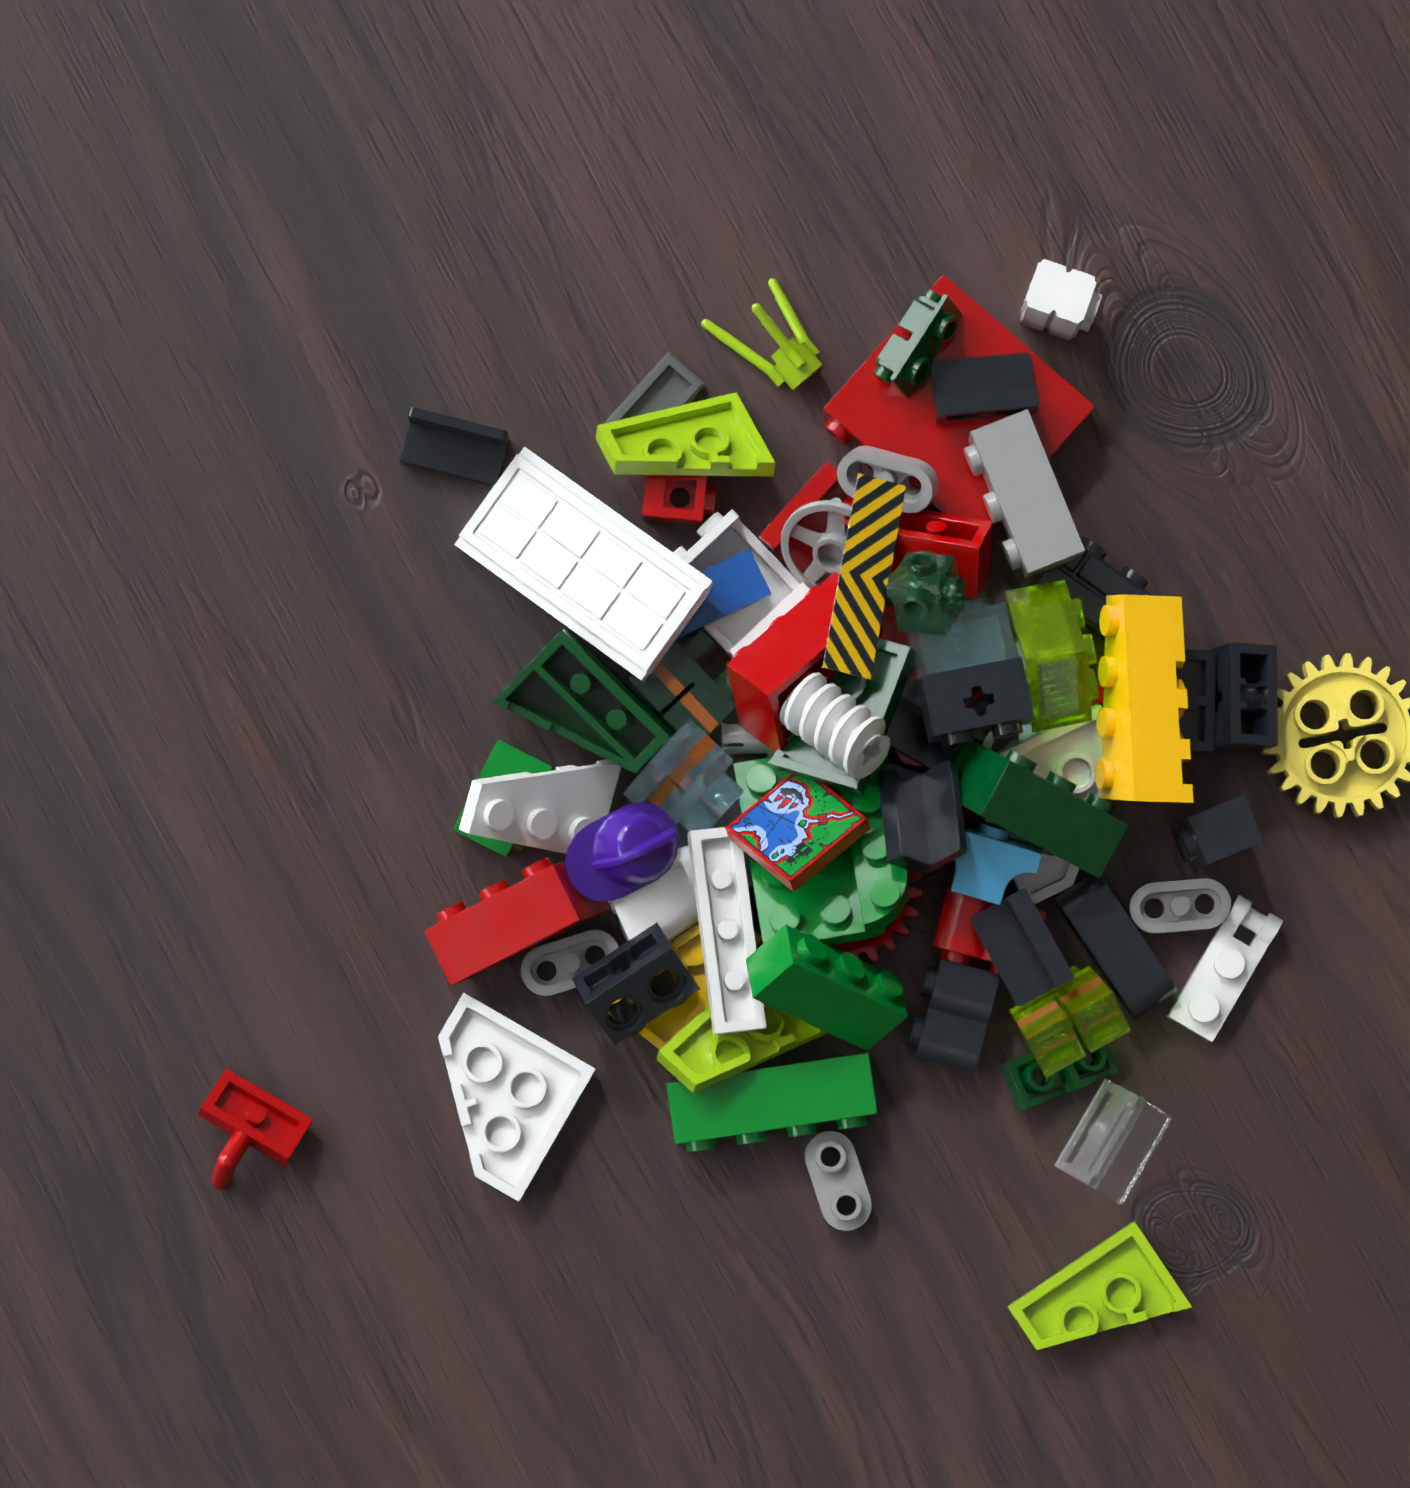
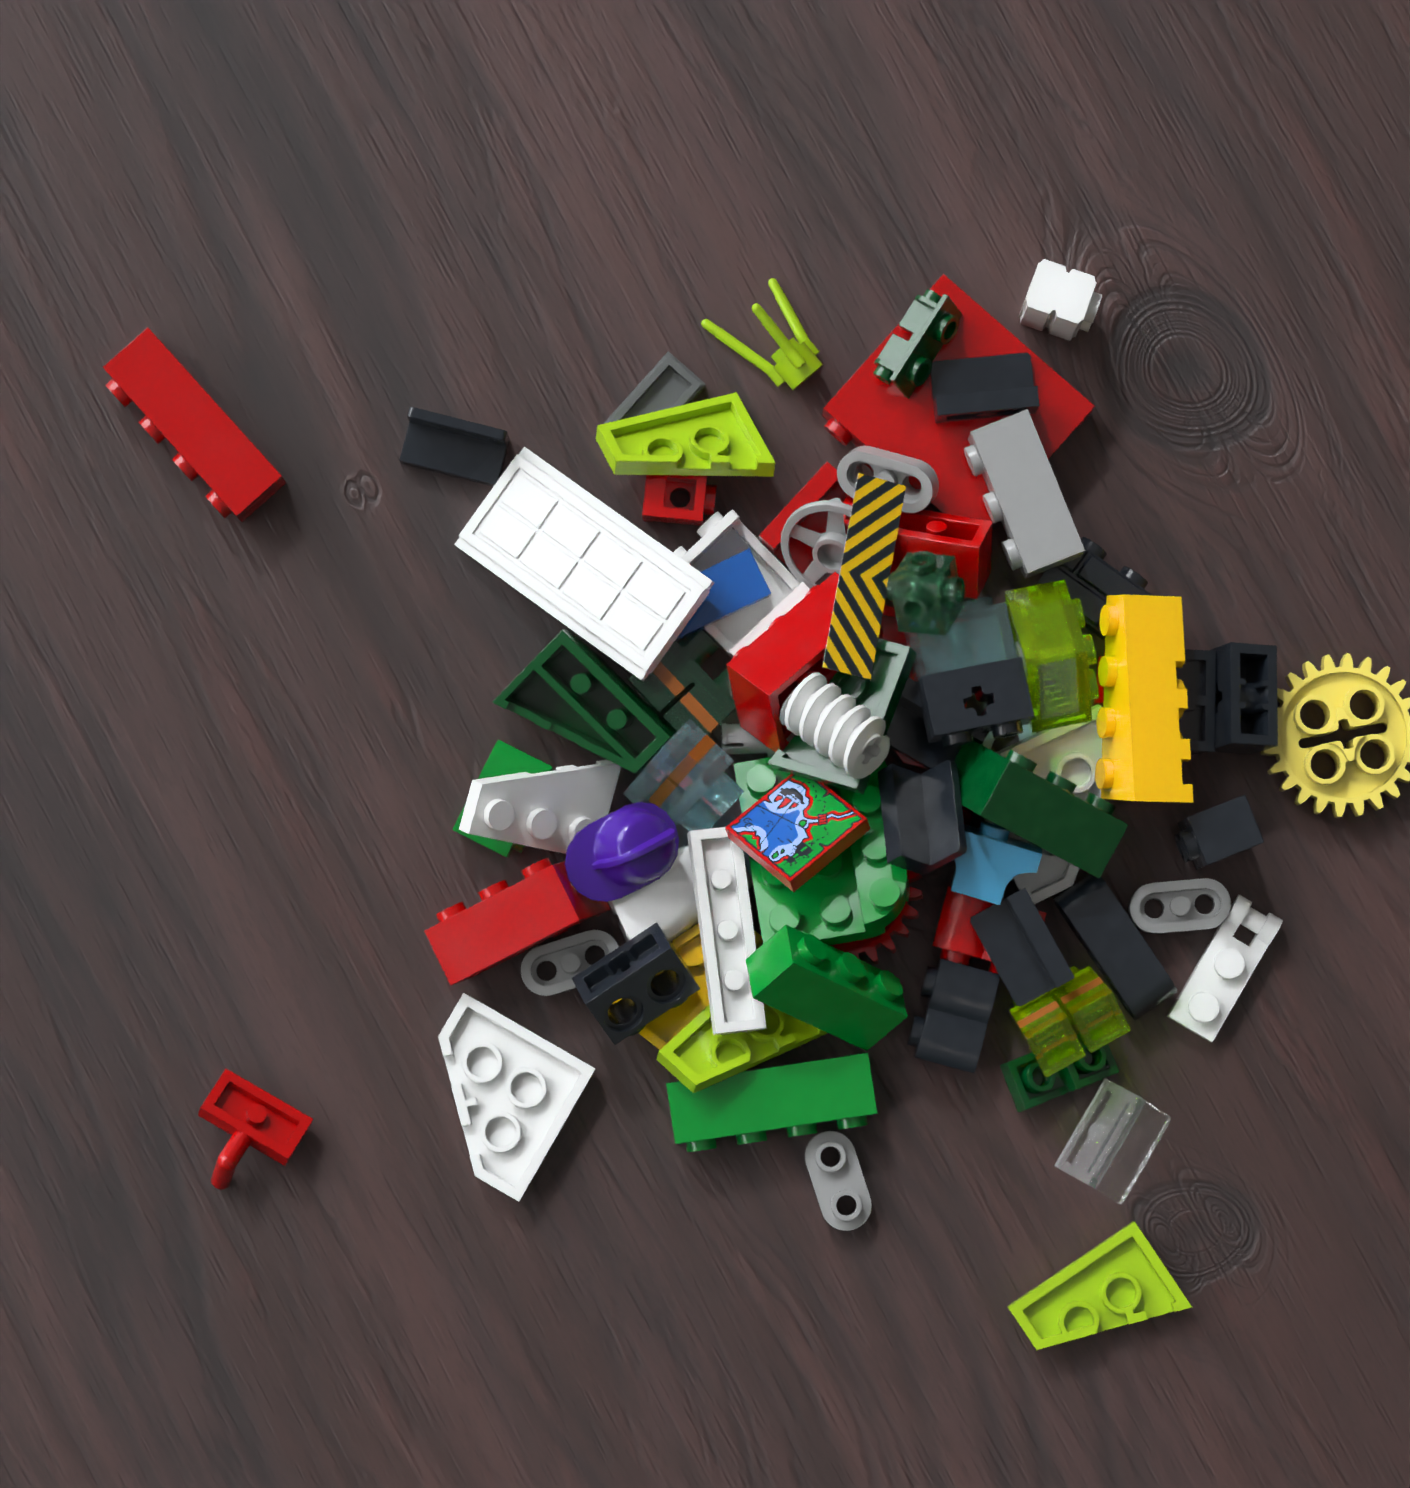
none -> red brick [103,327,286,522]

